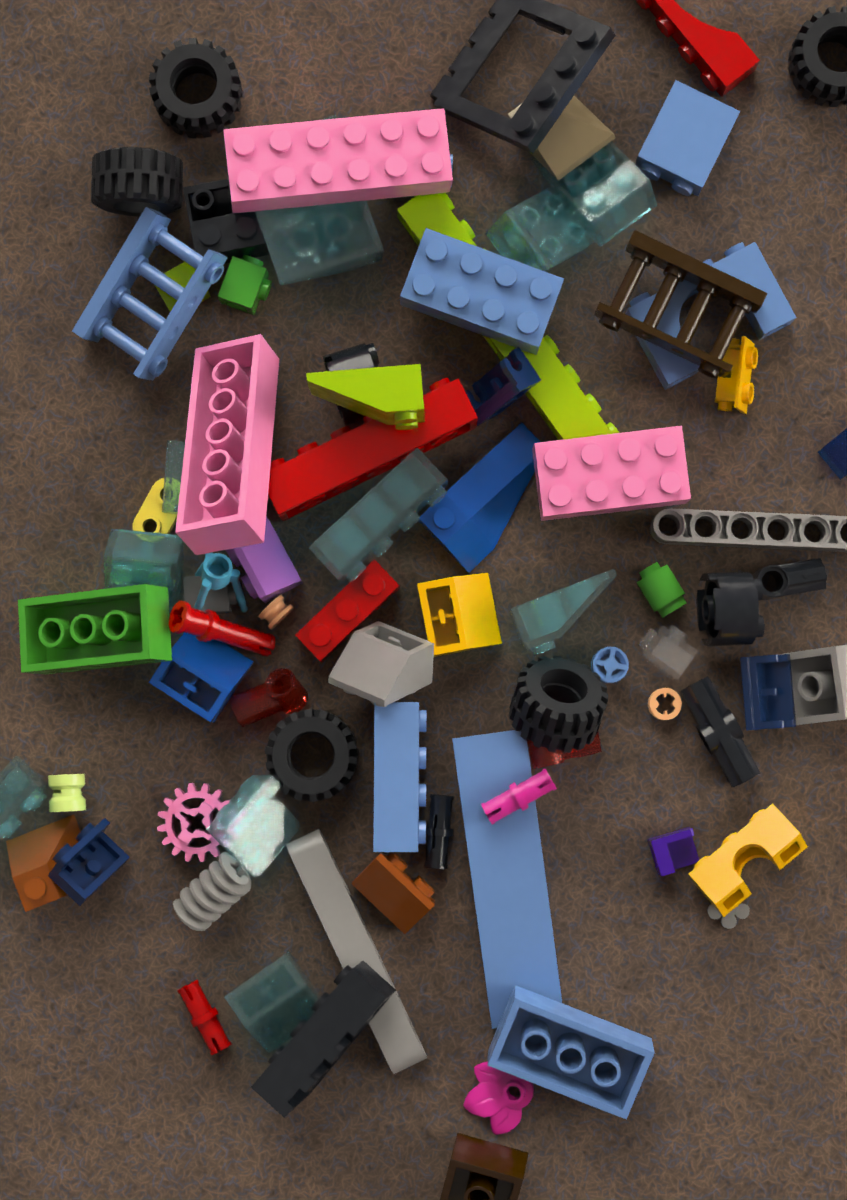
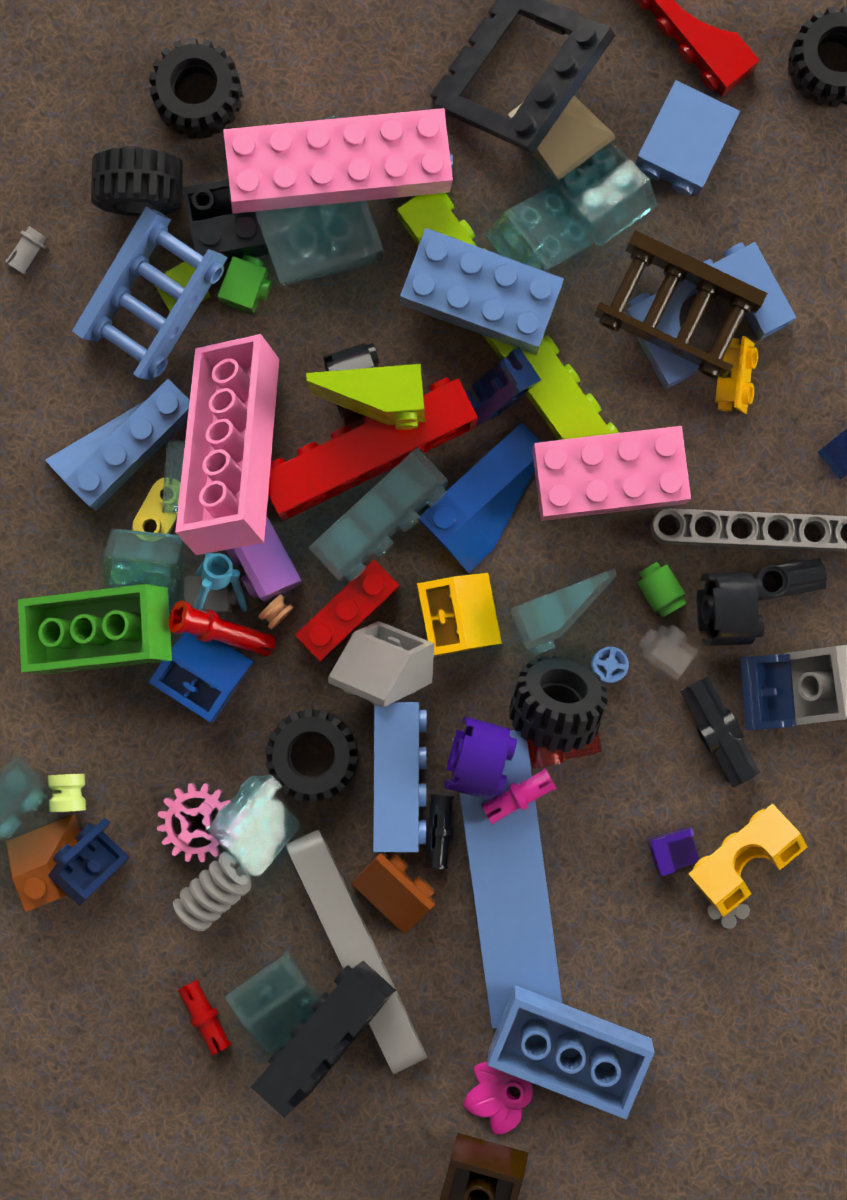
clear red piece [230,668,308,727] -> none
light nougat bush [648,688,682,720] -> none
none -> light grey pin [5,226,47,275]
none -> medium blue wedge [45,379,190,511]
none -> dark purple brick [444,716,517,800]

